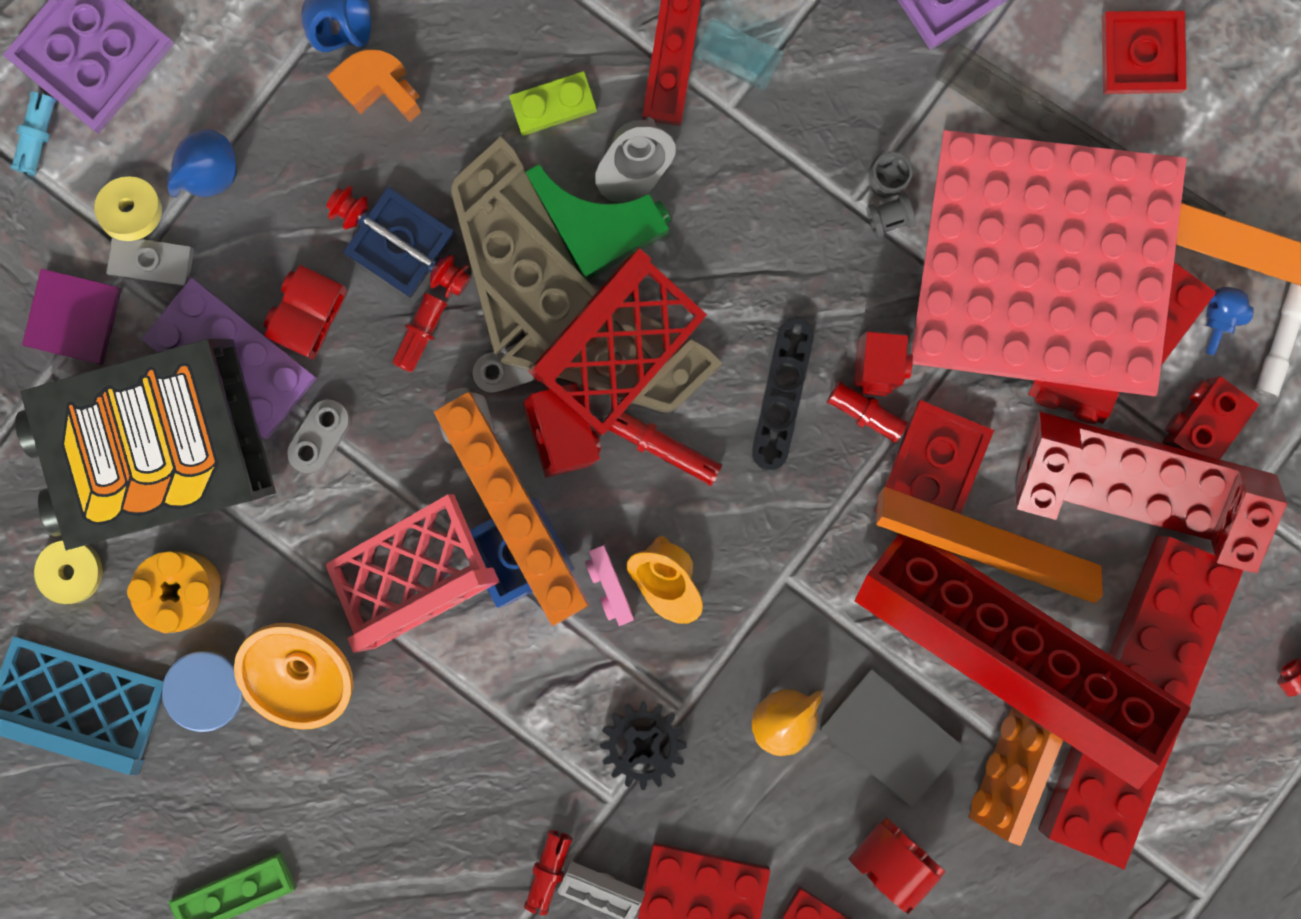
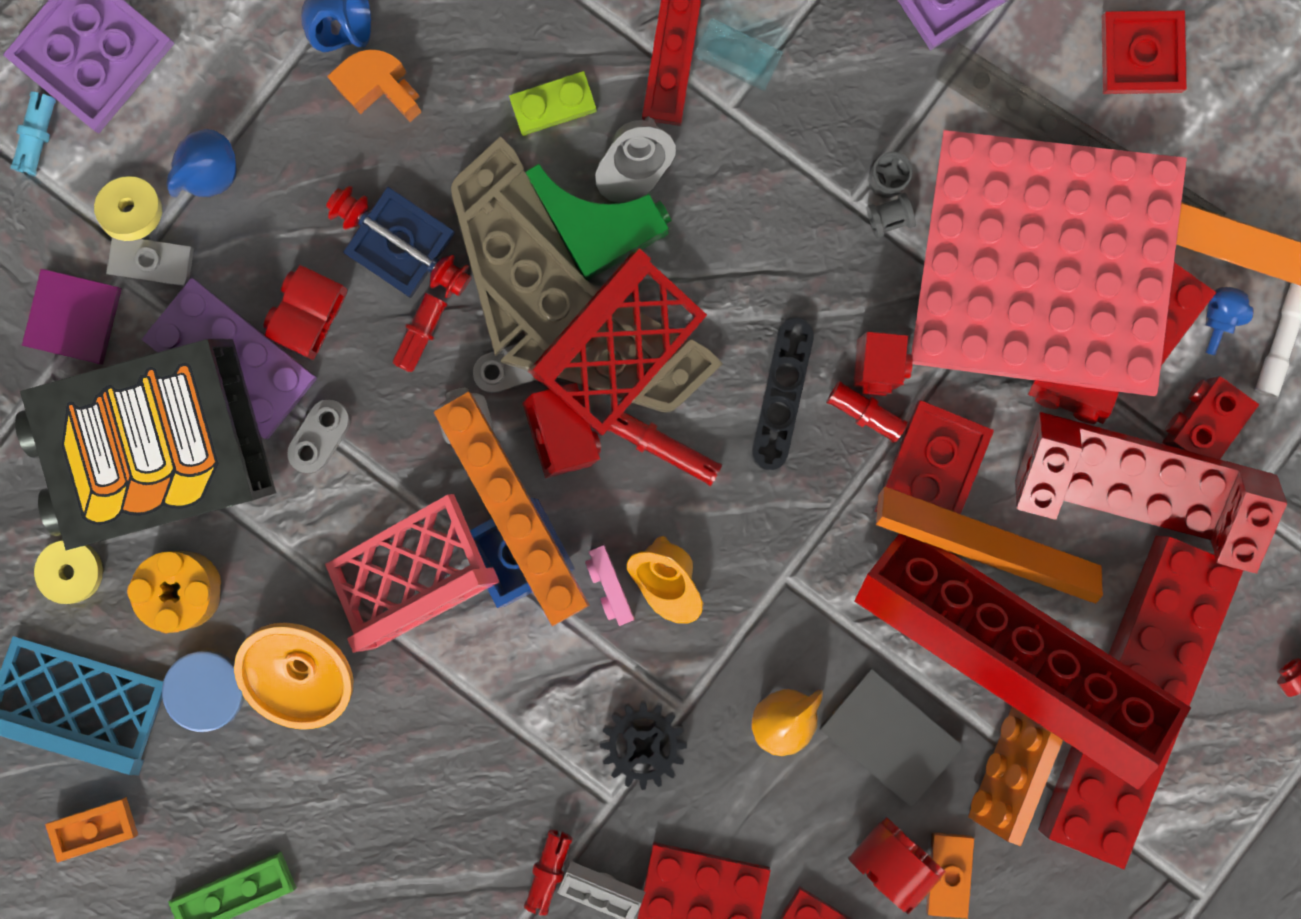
none -> orange plate [45,797,138,863]
none -> orange plate [926,832,974,919]

